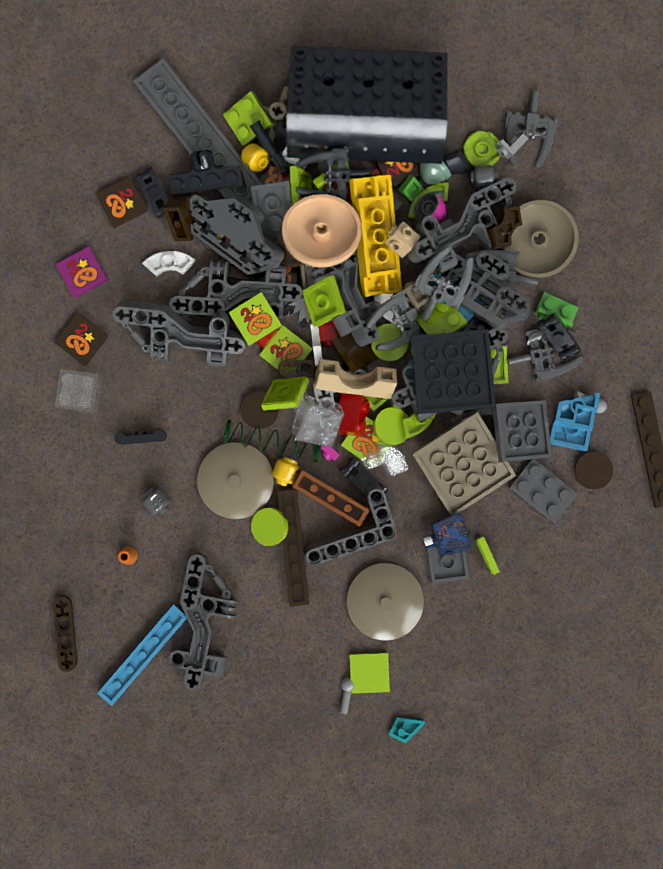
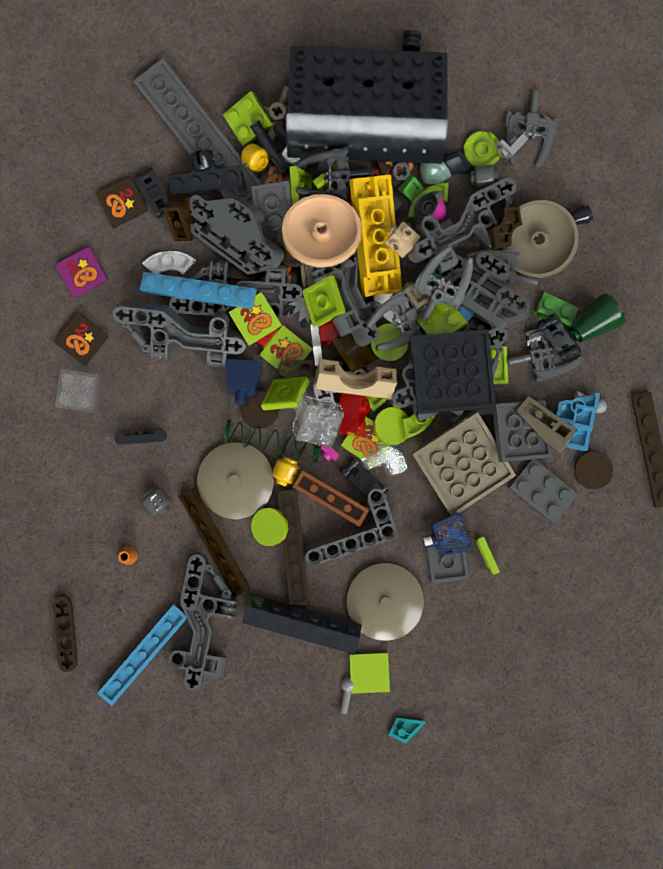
none -> dark azure plate [140,272,257,309]
none -> dark brown plate [179,487,250,597]
none -> dark blue torso [226,359,263,405]
none -> black brick [242,593,362,654]
none -> dark grey bush [392,163,410,180]
none -> black wheel [402,30,422,51]
none -> dark tan slope [517,396,576,453]
none -> black cone [570,205,593,225]
none -> dark green cone [570,293,626,342]

